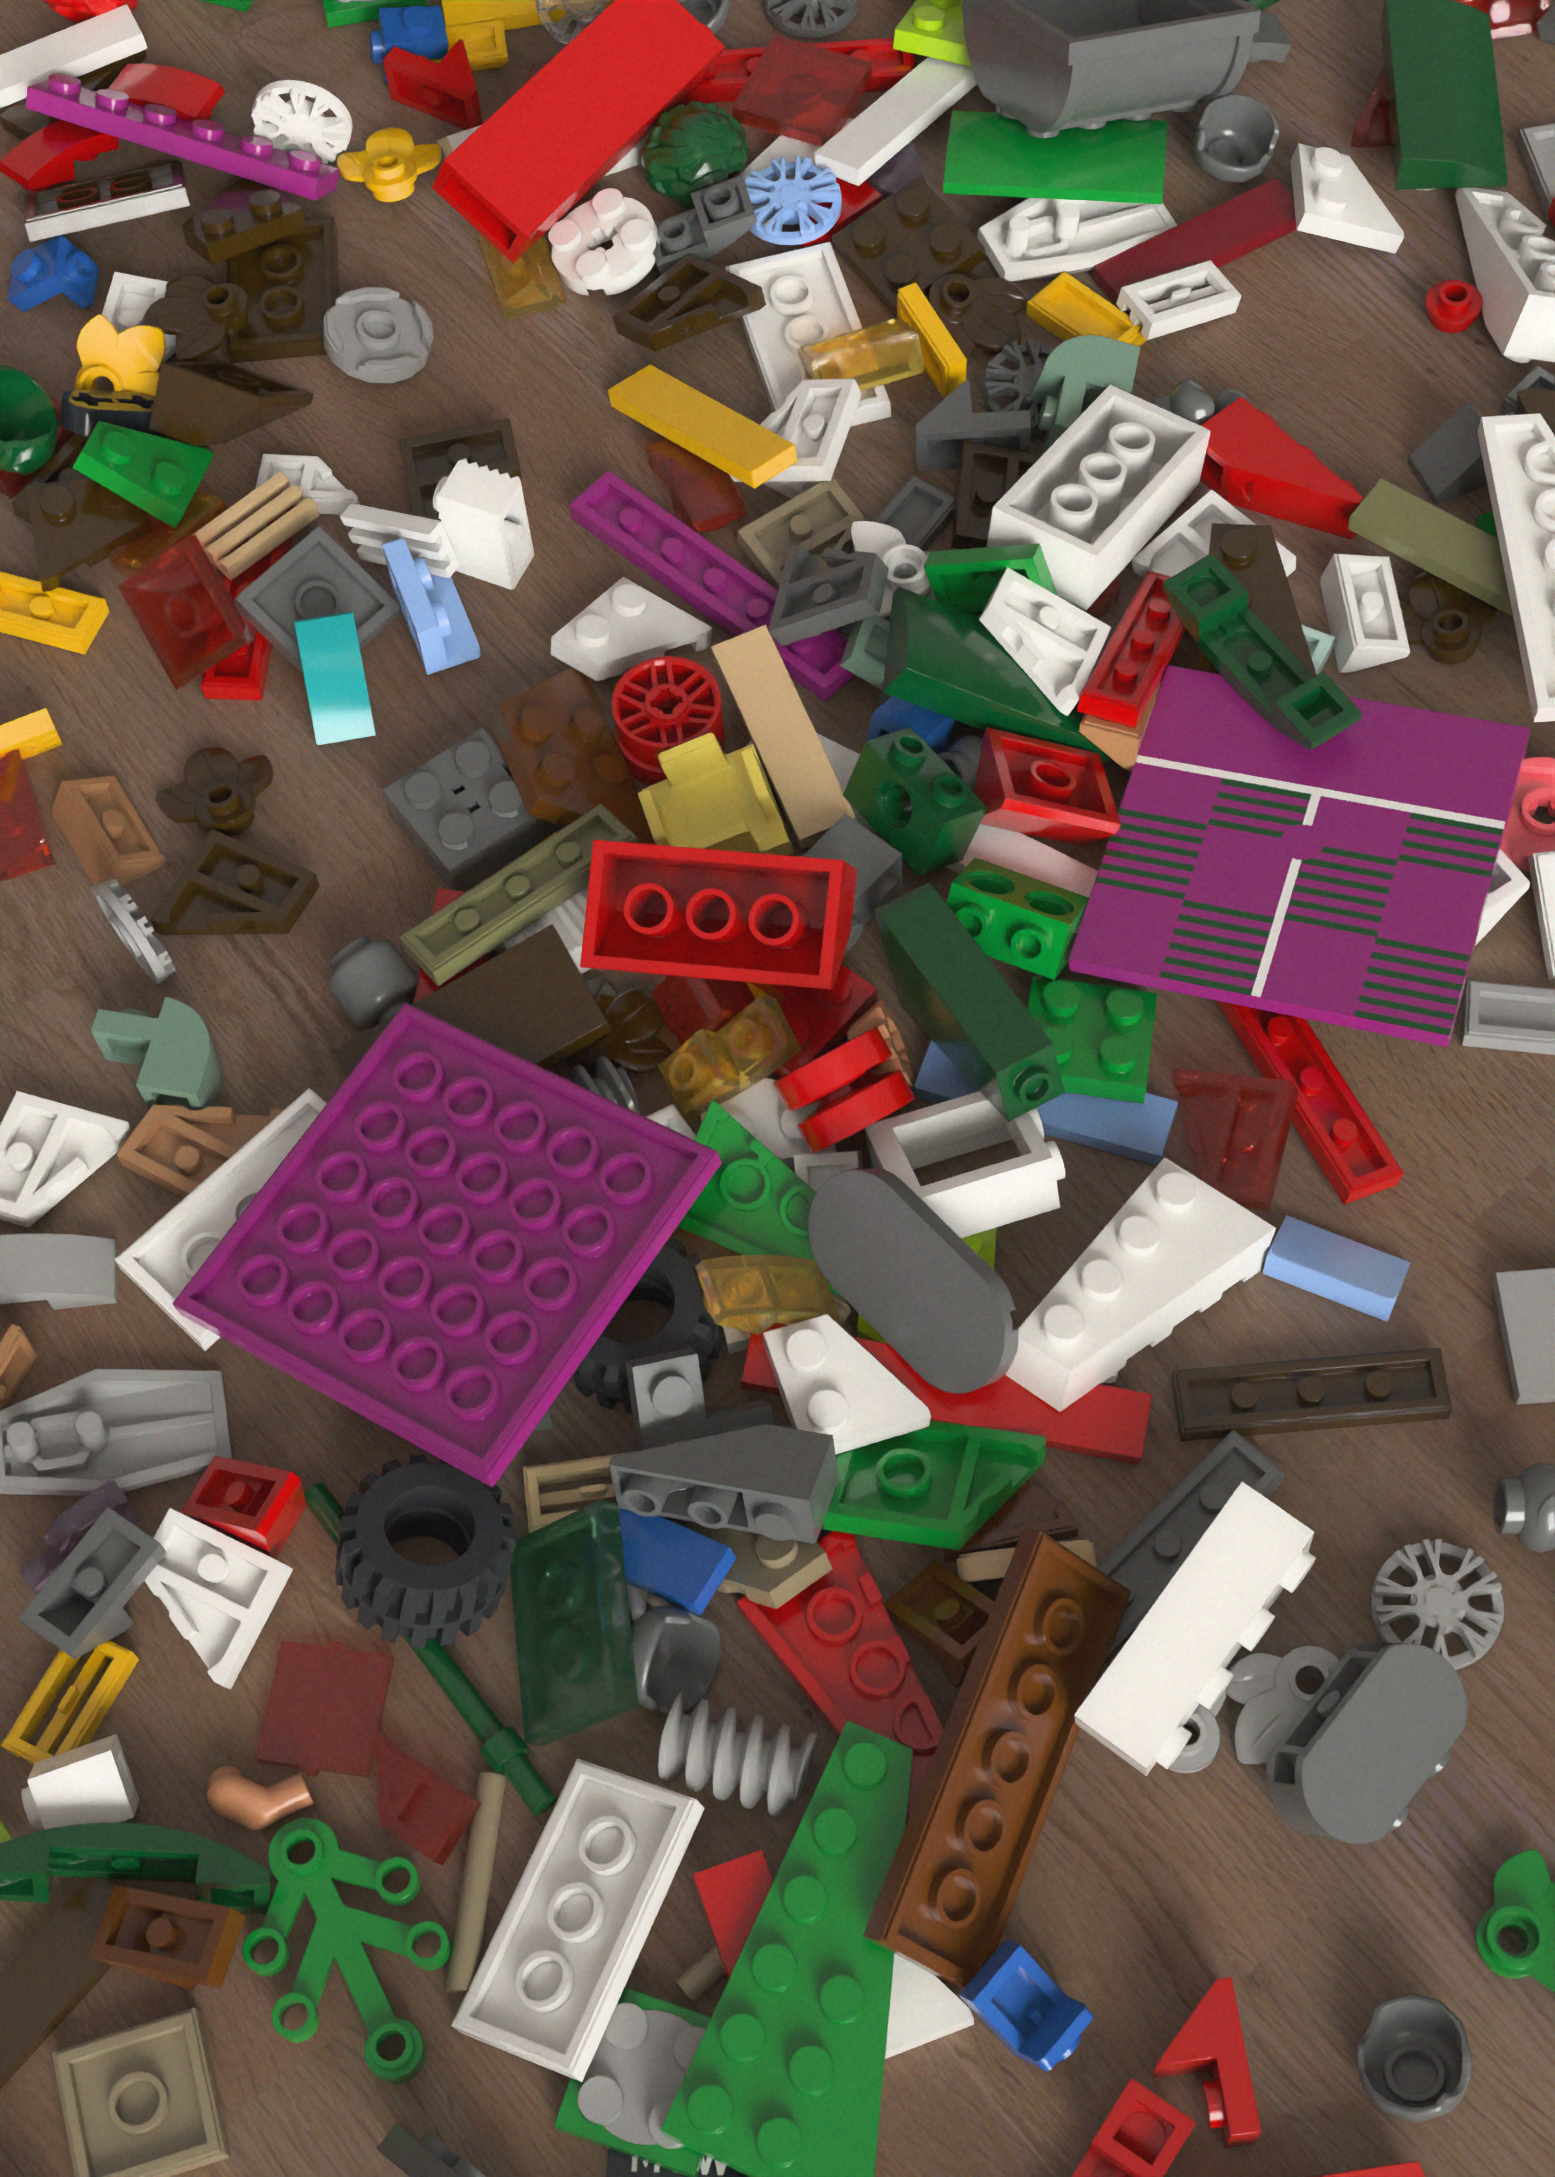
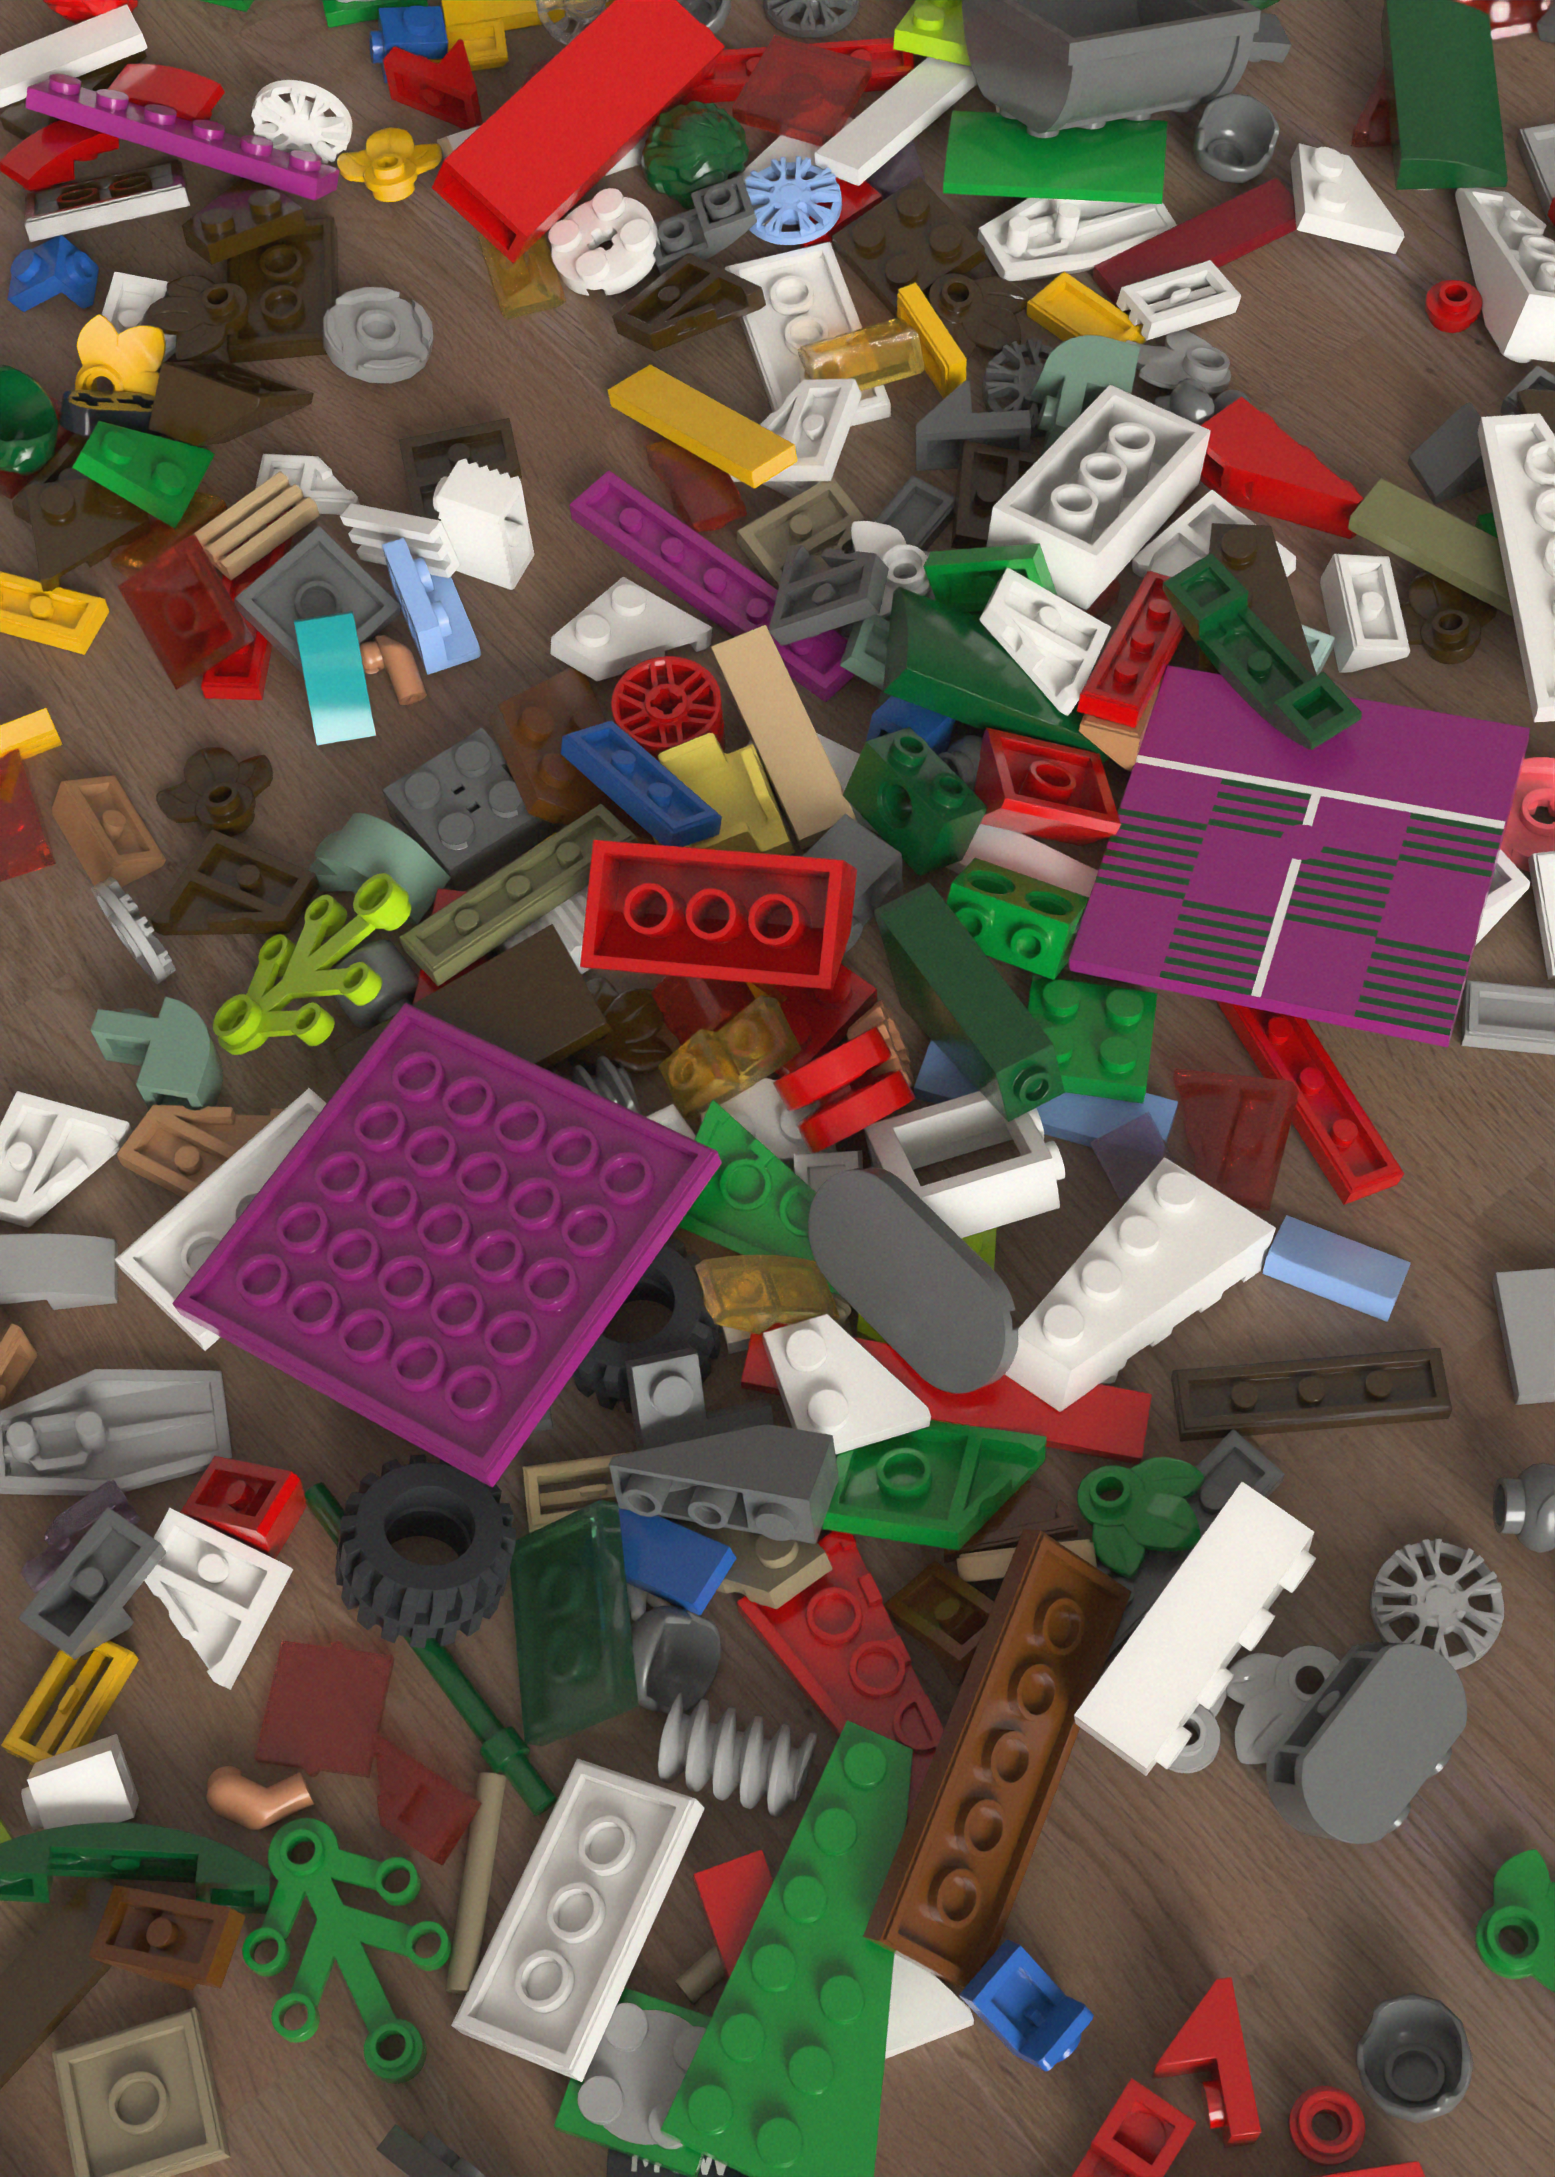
none -> lime plant [213,873,411,1055]
none -> sand green brick [308,813,451,924]
none -> nougat arm [359,635,427,705]
none -> blue tile [561,720,722,847]
none -> green plate [1077,1457,1205,1578]
none -> clear purple tile [1090,1112,1177,1200]
none -> light grey plate [1126,329,1231,395]
none -> red plate [1288,2086,1366,2166]

